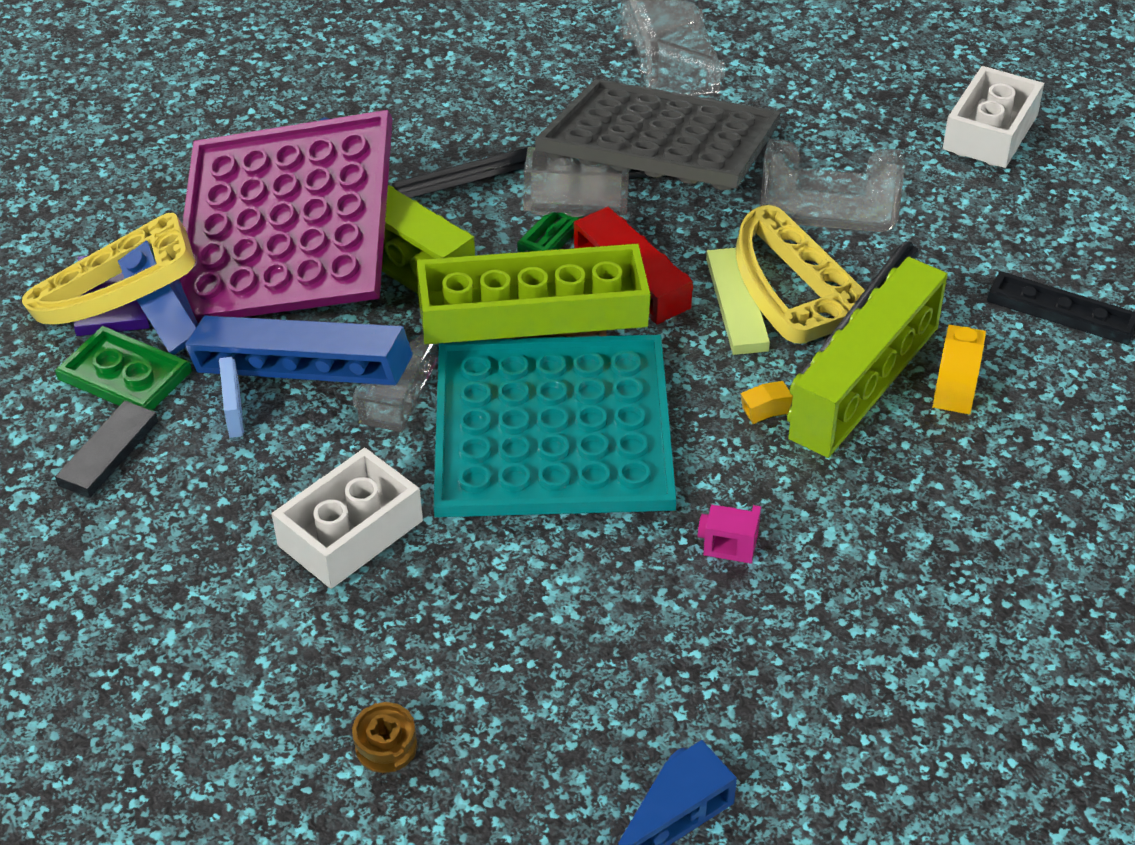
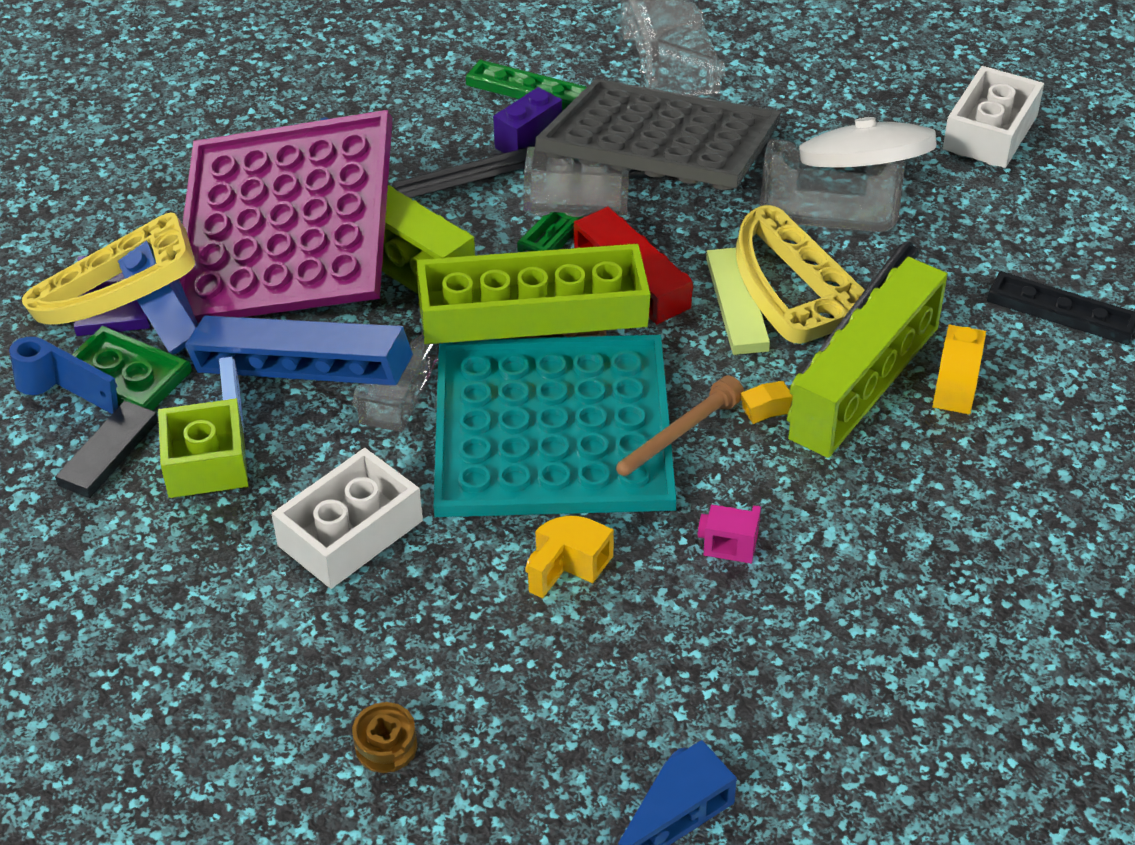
none -> blue door [9,337,118,414]
none -> lime brick [158,398,249,498]
none -> green tile [466,60,587,110]
none -> dark purple brick [493,87,562,153]
none -> yellow brick [525,516,614,598]
none -> medium nougat piece [616,375,744,476]
none -> white dish [799,117,937,168]

